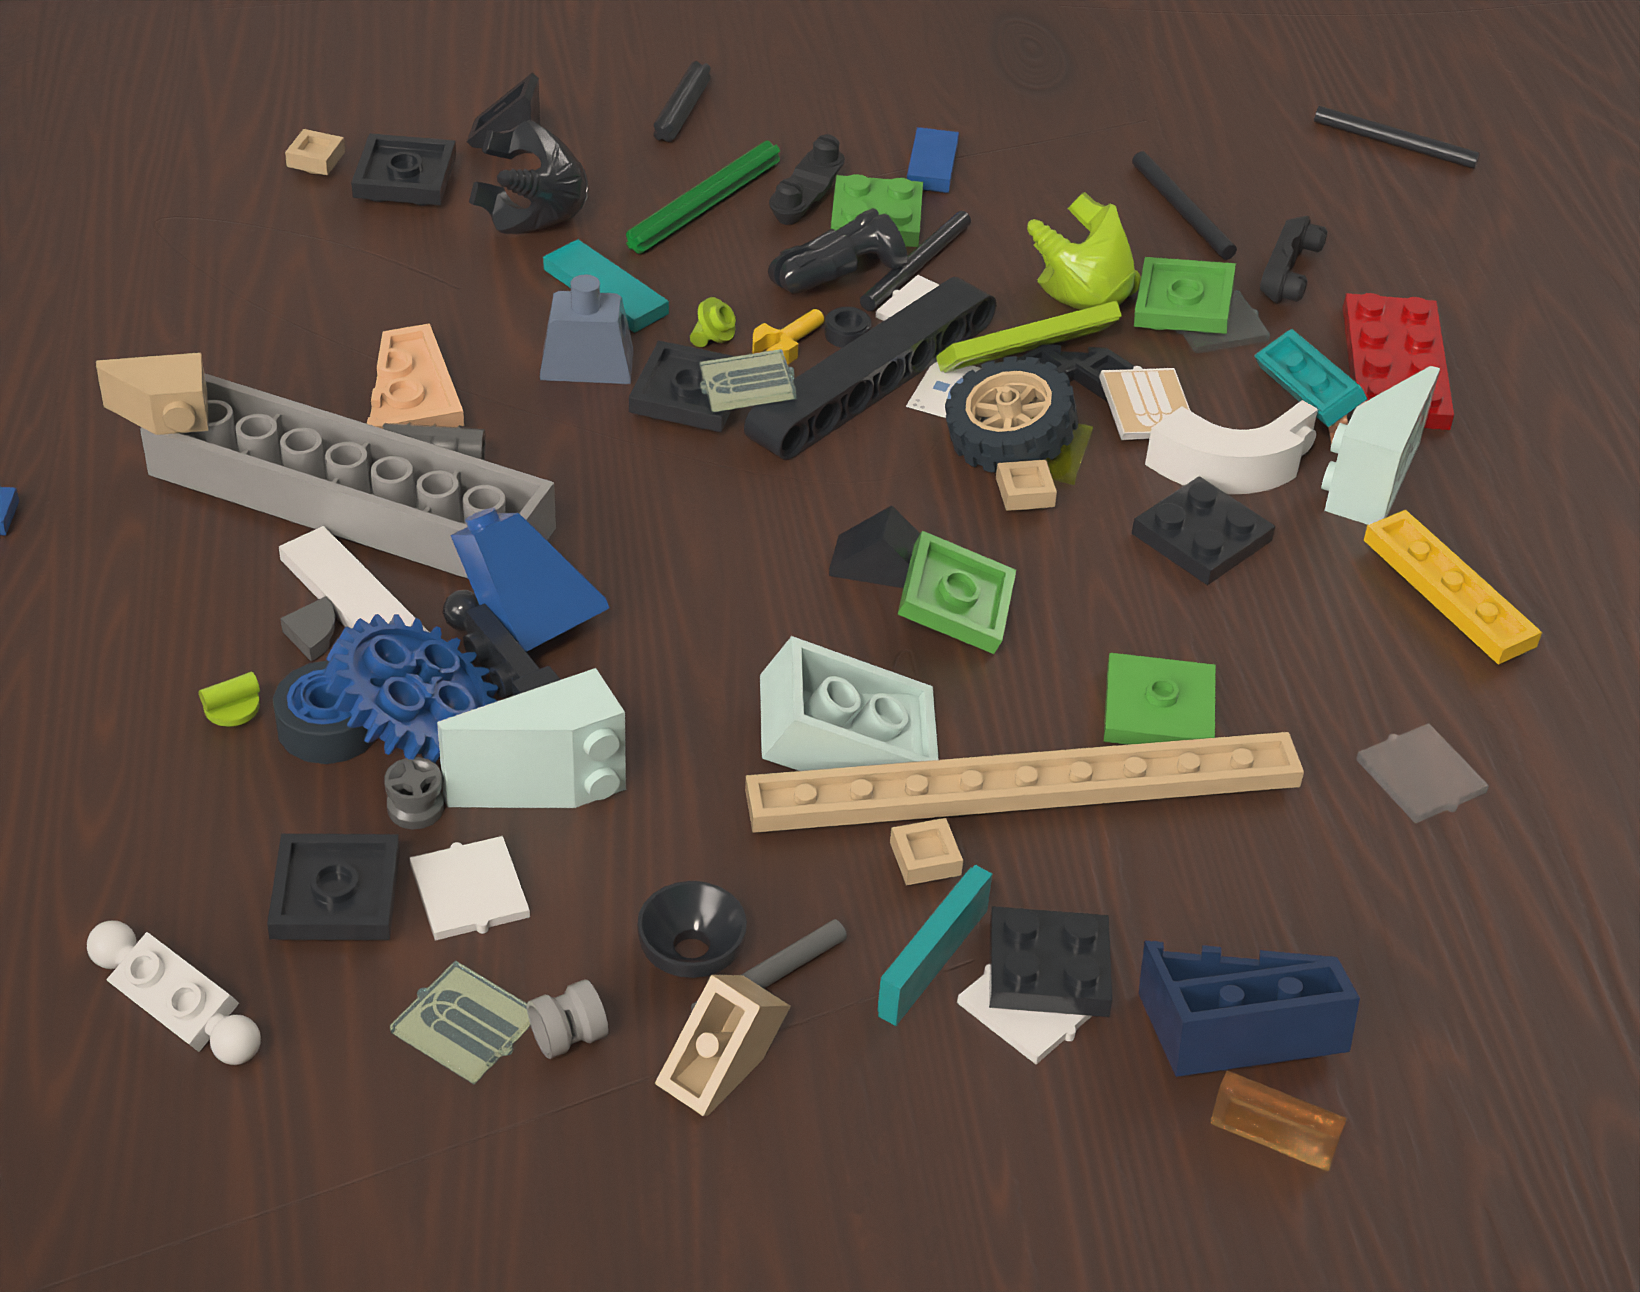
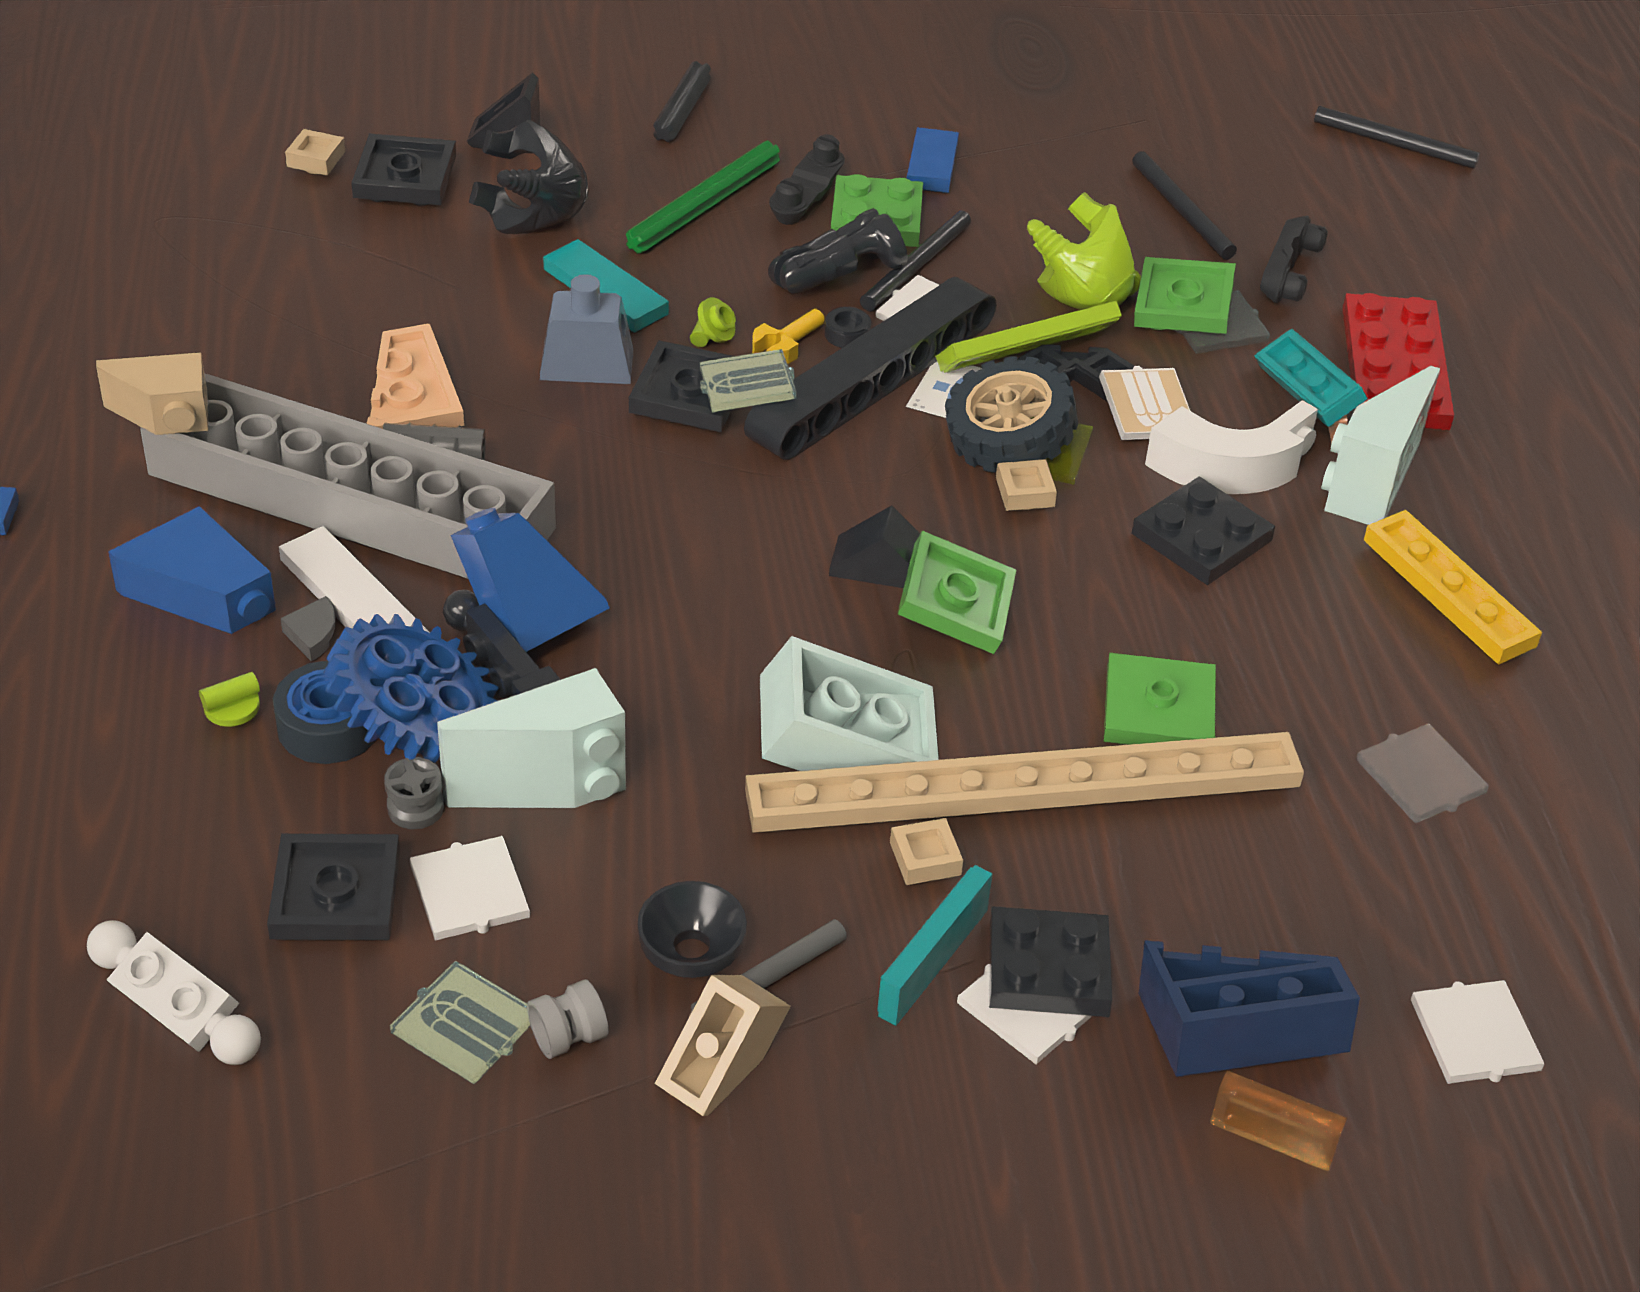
none -> blue slope [108,506,276,634]
none -> white piece [1411,980,1544,1084]

